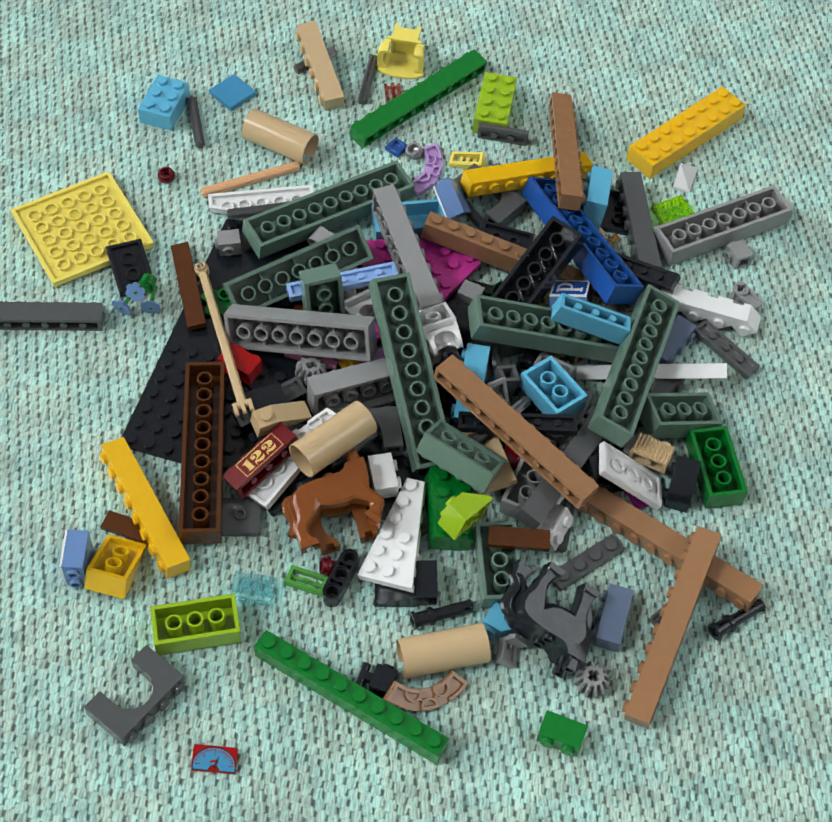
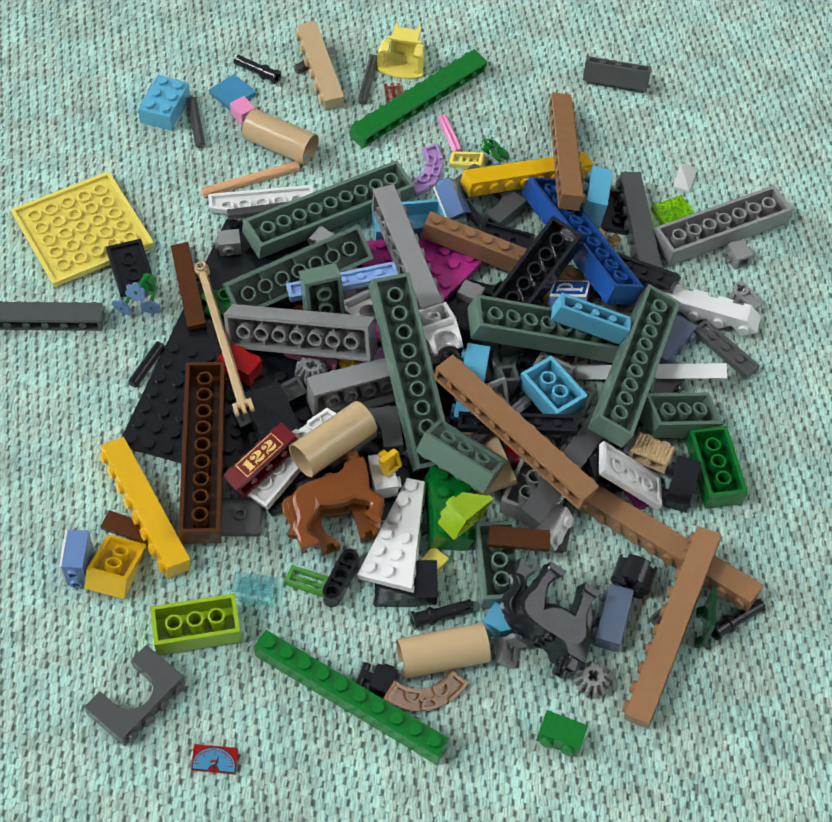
dark red plate [158,167,175,183] -> none
tan slope [250,401,312,437] -> none
dark red plate [319,556,335,577] -> none
blue tile [385,137,407,158] -> none
light grey tile [405,142,423,160] -> none
lime brick [473,72,517,133] -> none
dark grey tile [477,122,529,146] -> none
dark grey plate [553,534,625,592] -> none
yellow brick [626,86,746,179] -> none
none -> black axle [128,341,165,388]
none -> bright pink brick [230,96,255,126]
none -> black pin [234,54,281,84]
none -> yellow tile [377,448,402,477]
none -> light yellow tile [420,548,449,573]
none -> bright pink axle [438,114,462,152]
none -> green plate [480,138,509,163]
none -> dark grey brick [583,56,652,92]
none -> black brick [610,554,657,599]
none -> dark green flag [694,587,717,650]

